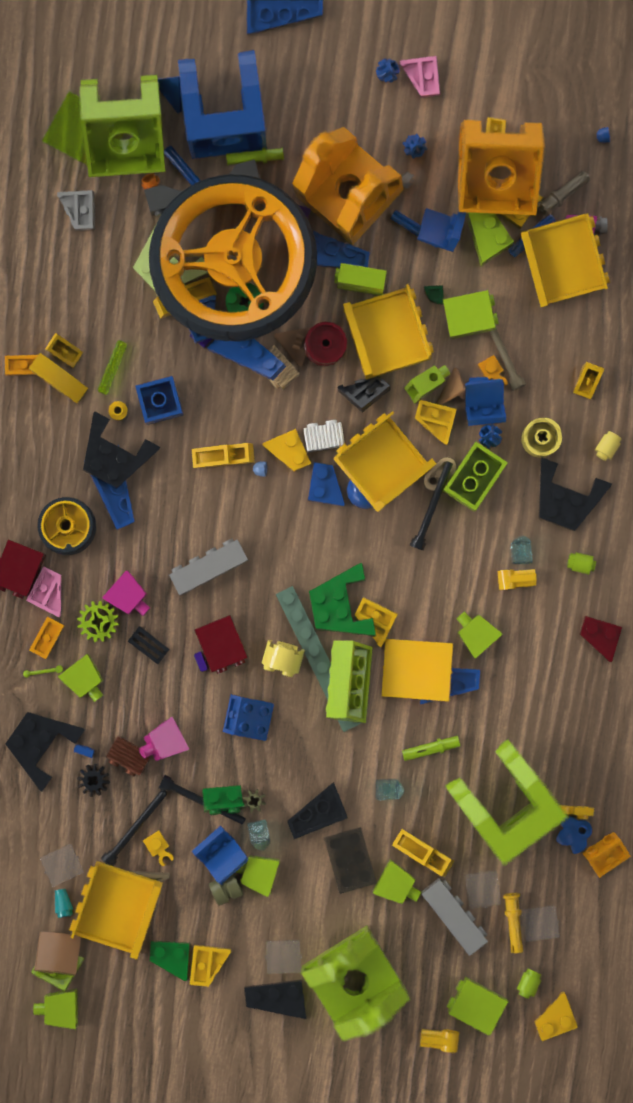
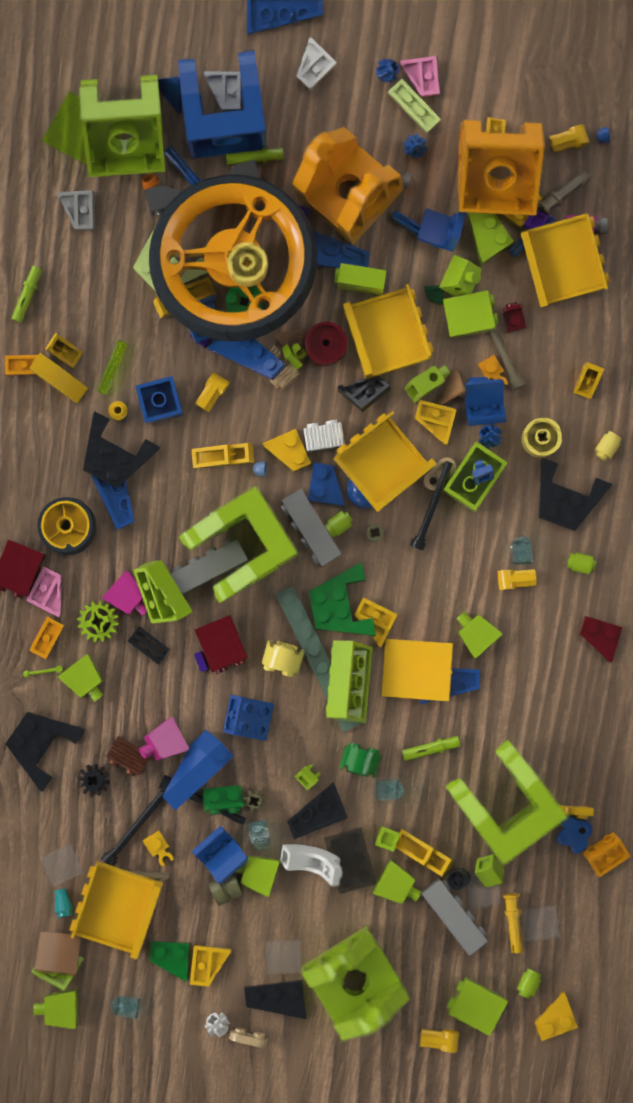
blue tile [73,744,96,758] -> none
none -> lime pin [11,266,43,323]
none -> clear light blue plate [110,996,141,1019]
none -> lime wedge [133,560,193,624]
none -> blue wedge [162,730,234,811]
none -> lime brick [178,486,298,604]
none -> yellow piece [195,372,230,413]
none -> white wing [204,71,241,111]
none -> white gear [205,1012,230,1037]
none -> light yellow brick [228,243,268,287]
none -> tan plate [229,1027,268,1048]
none -> white arch [280,844,342,886]
none -> lime tile [281,343,307,370]
none -> light grey brick [281,489,341,566]
none -> lime tile [294,764,320,790]
none -> white wing [296,37,337,91]
none -> lime brick [324,511,353,538]
none -> green brick [339,743,382,779]
none -> olive bush [366,524,383,542]
none -> lime panel [375,825,400,852]
none -> yellowish green plate [388,79,441,134]
none -> lime torso [439,255,482,296]
none -> black wheel [447,868,471,890]
none -> blue tile [472,459,494,485]
none -> lime panel [475,854,505,888]
none -> dark red bracket [502,302,527,333]
none -> dark purple tile [524,211,551,229]
none -> yellow piece [549,124,590,153]

